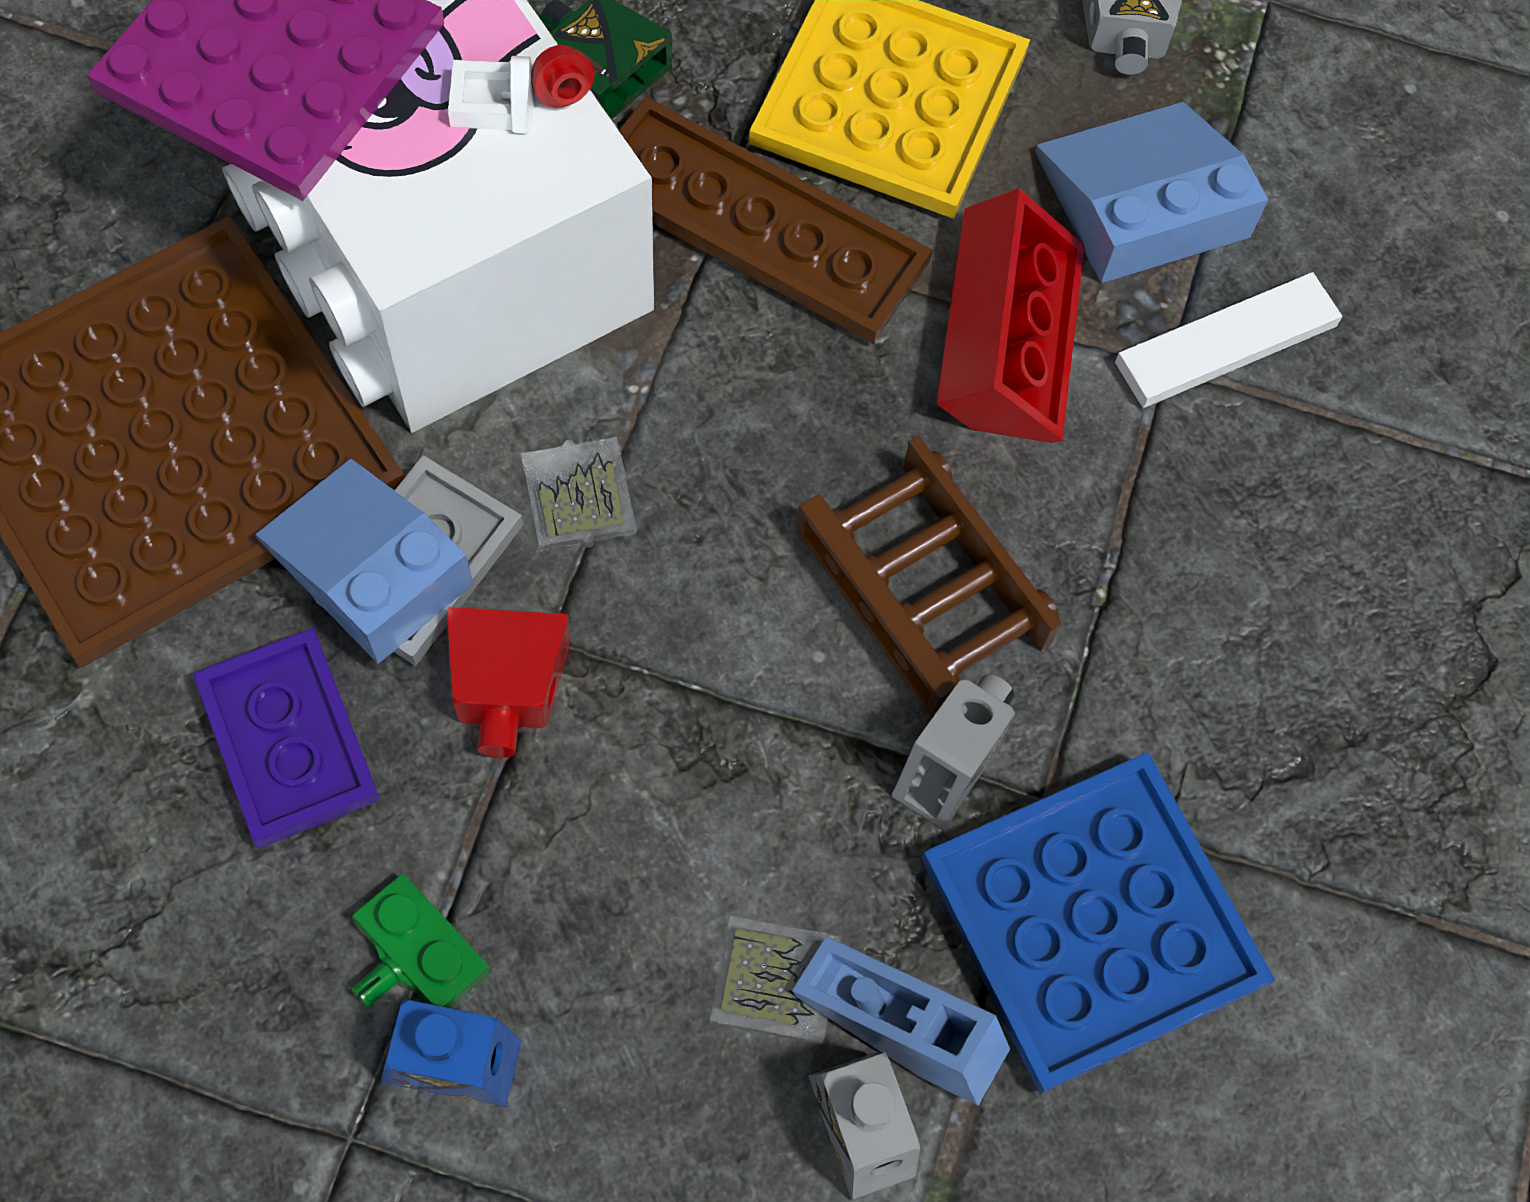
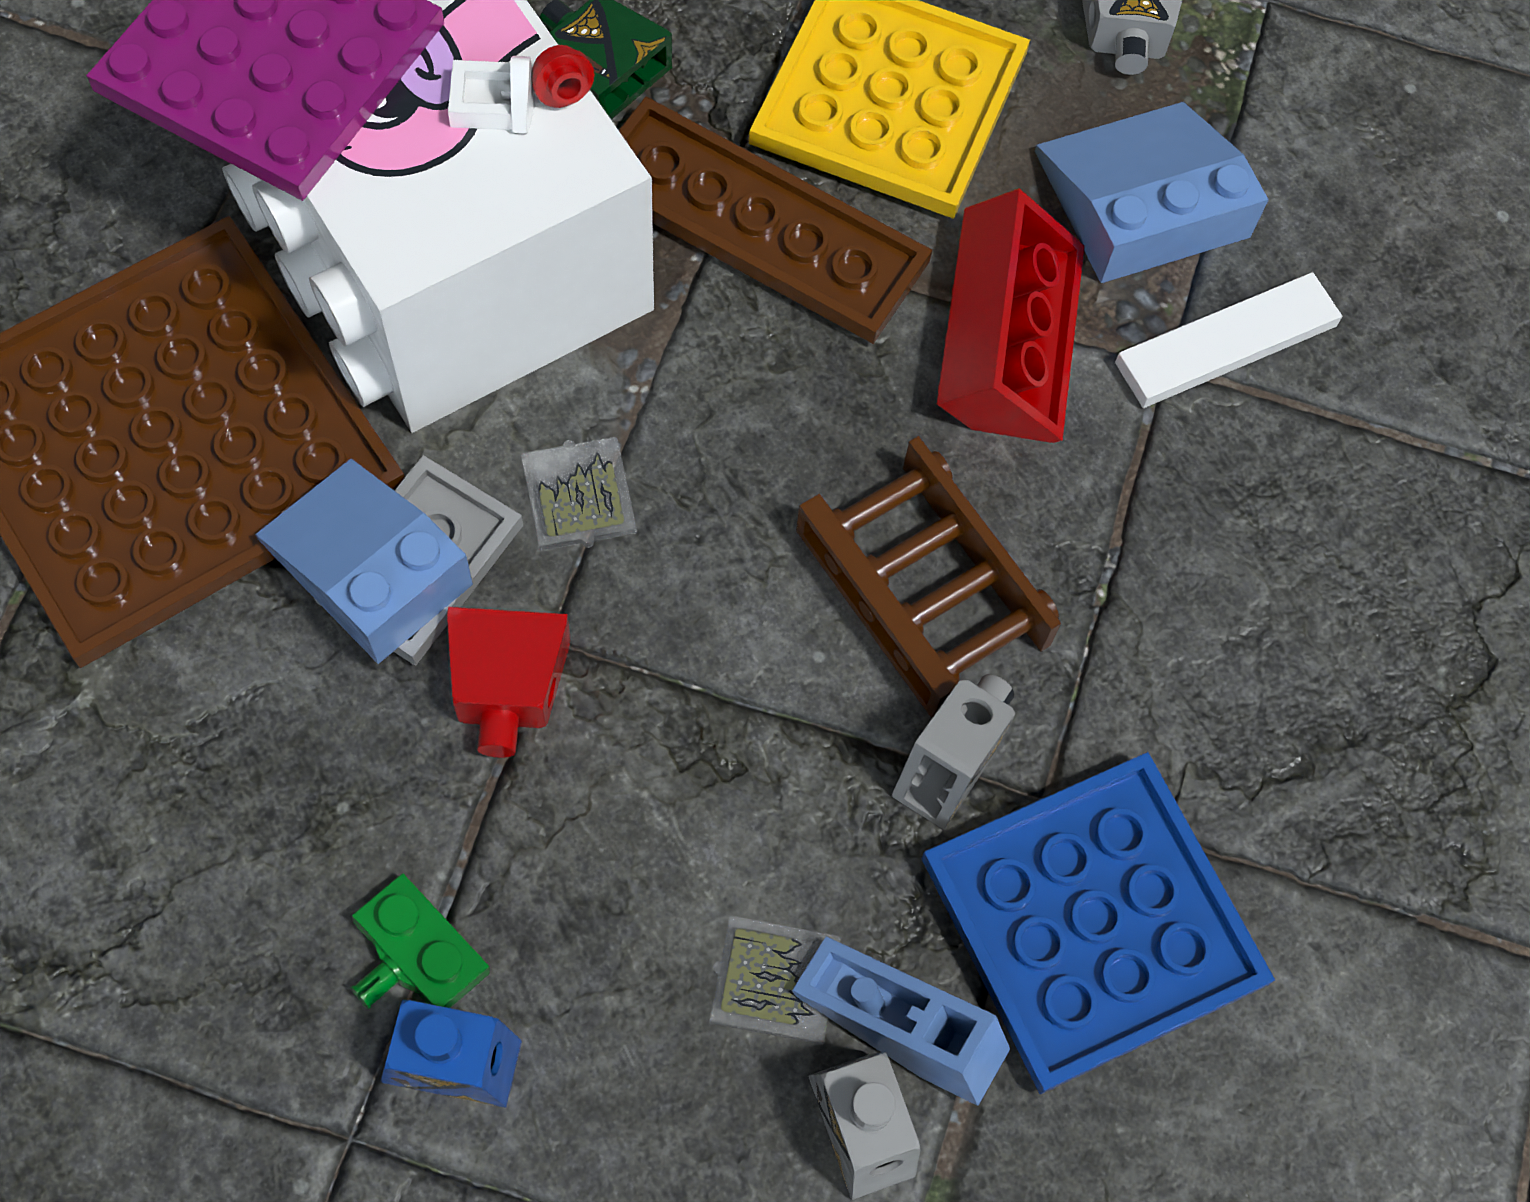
dark purple plate [193,628,381,849] -> none

